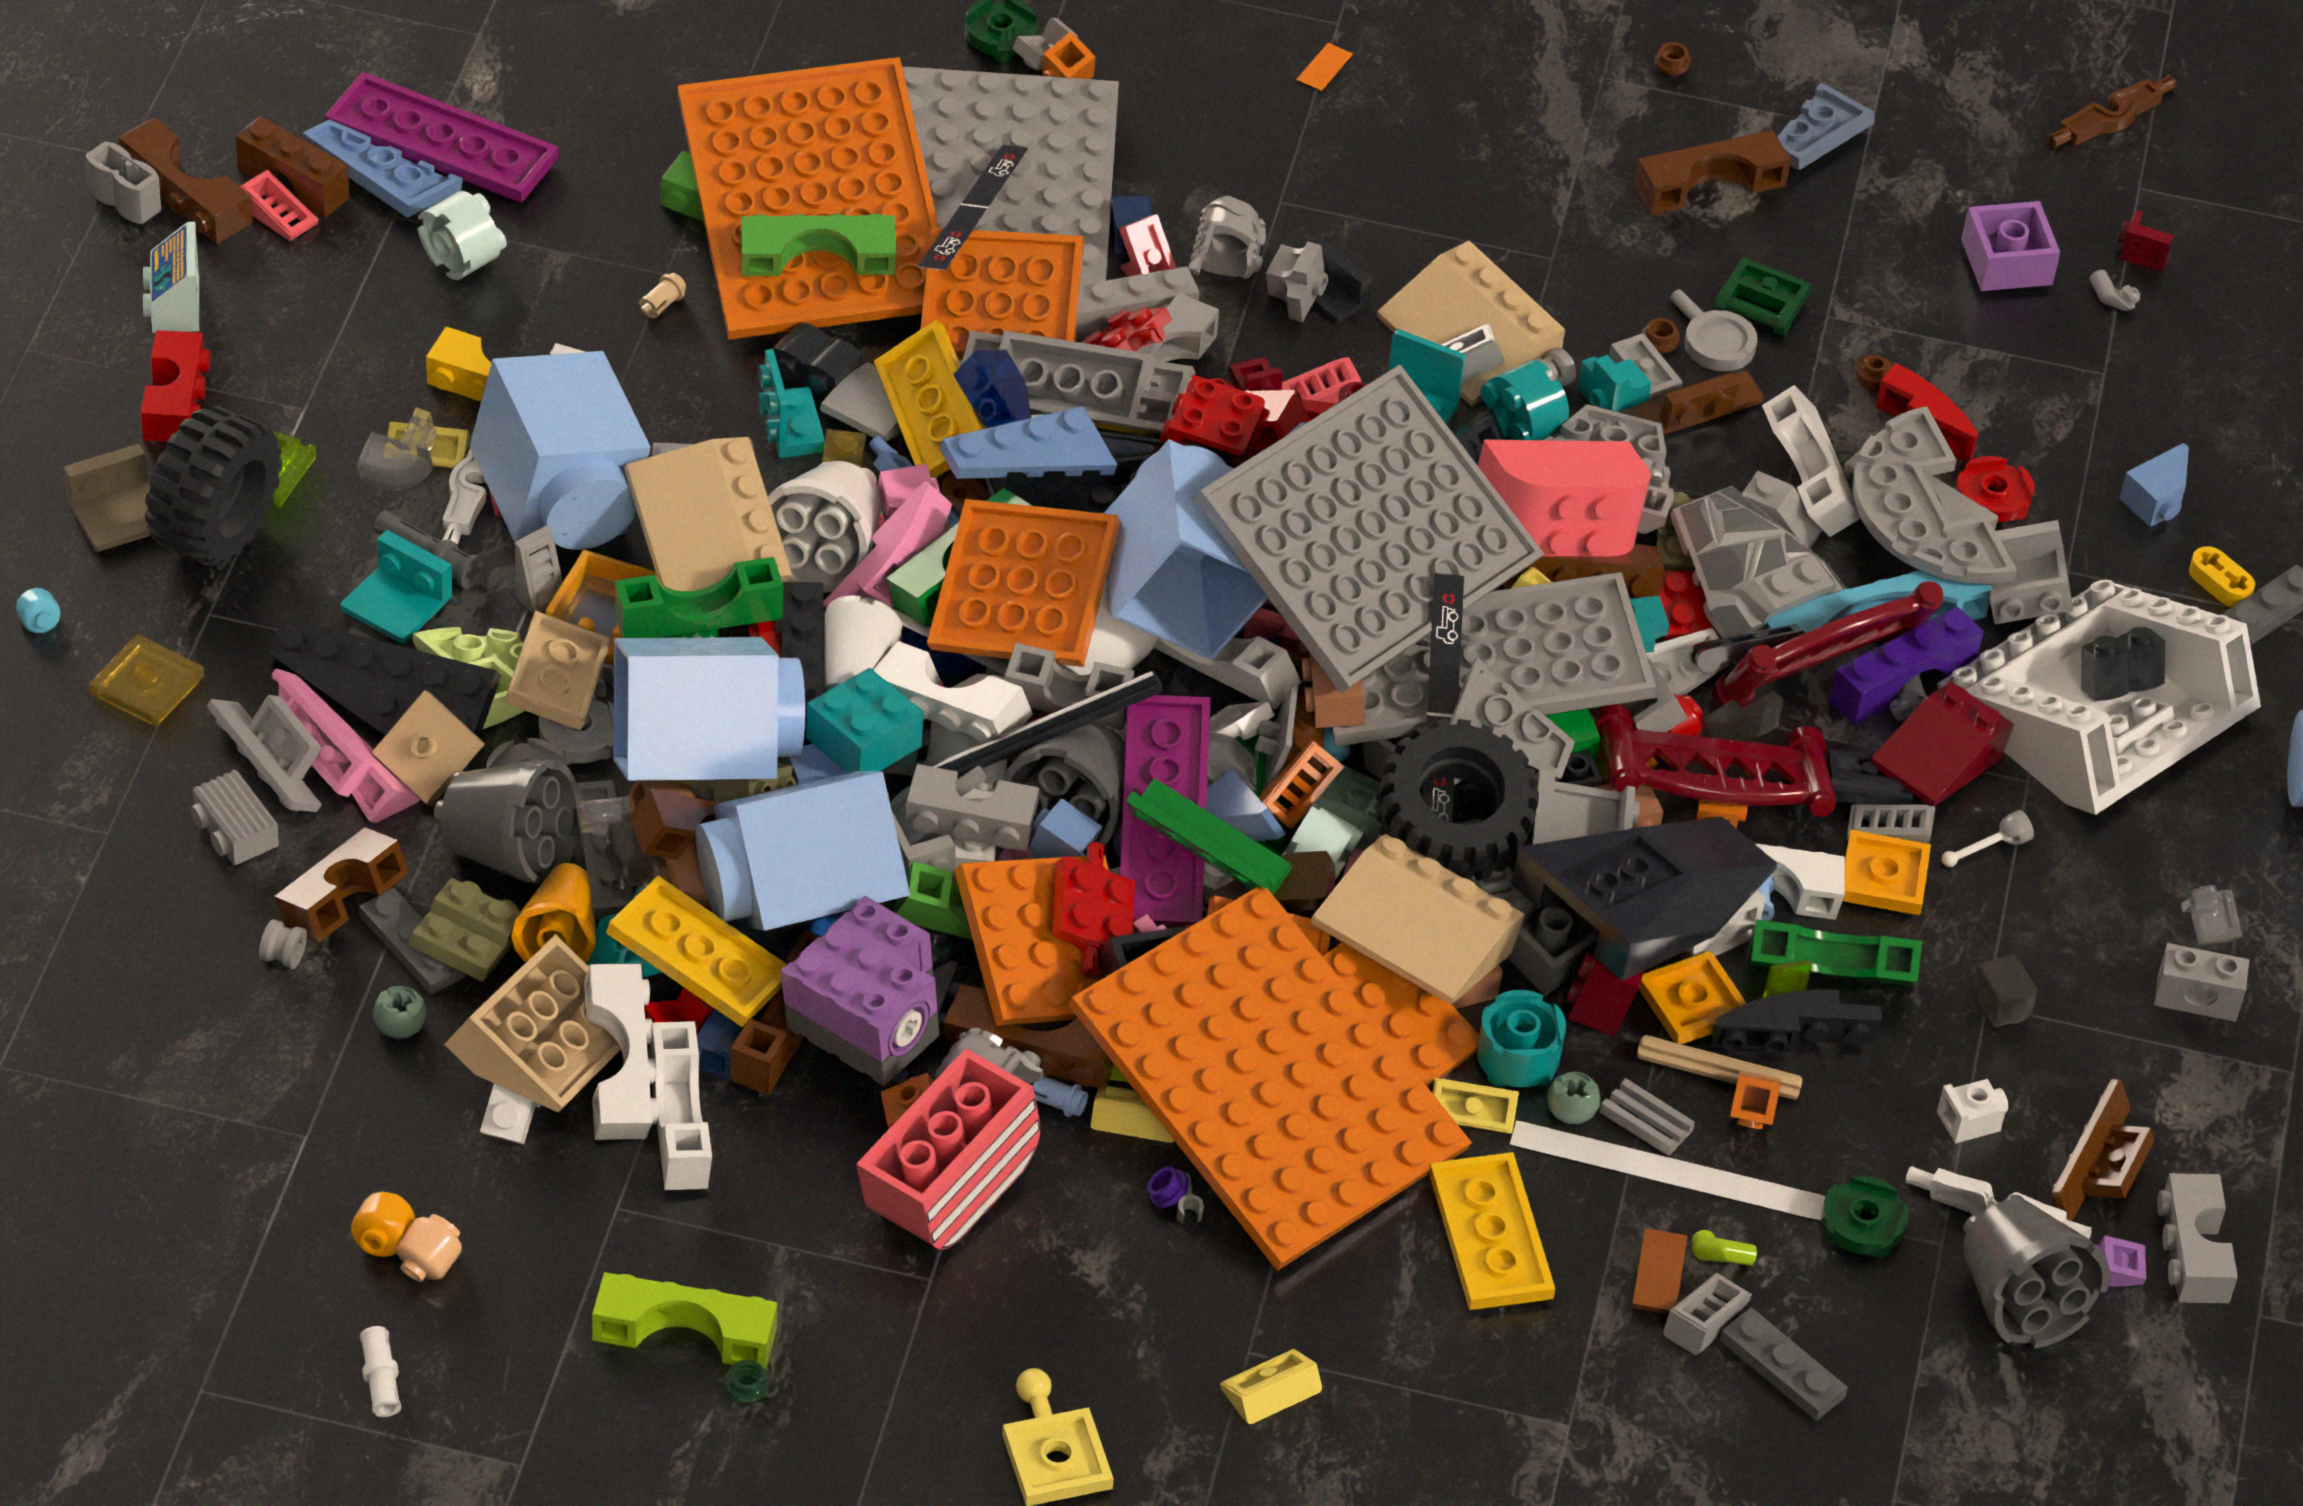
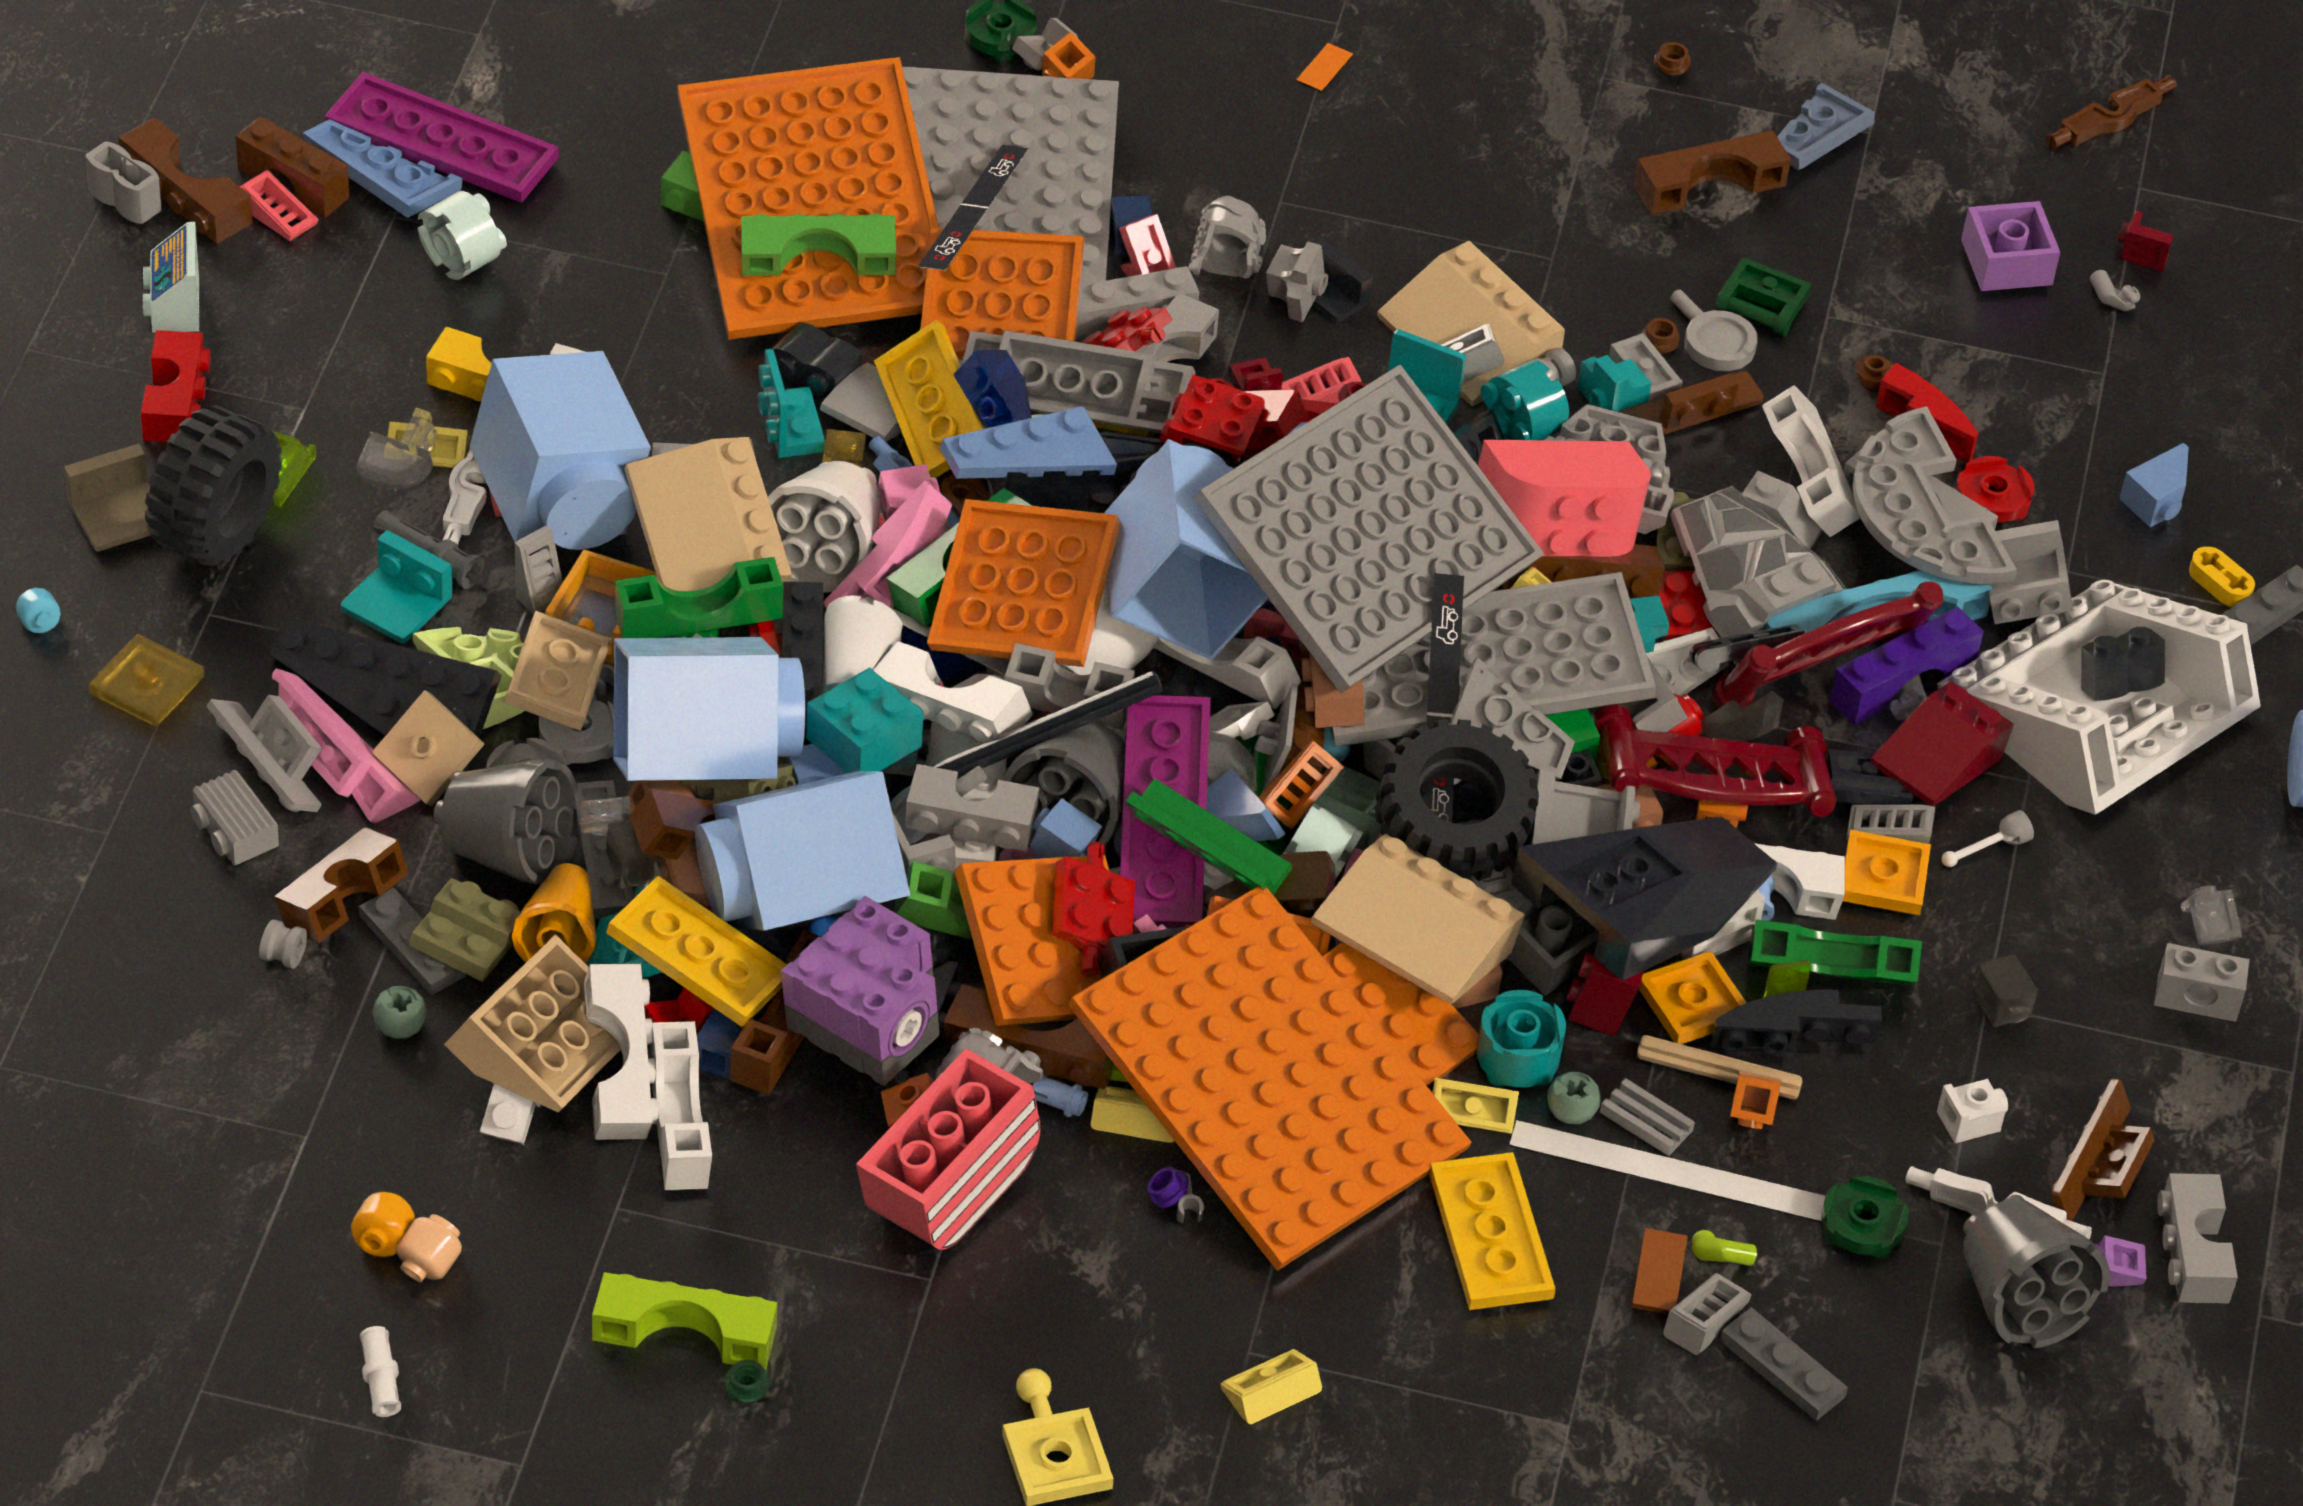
tan pin [639,273,687,318] -> none

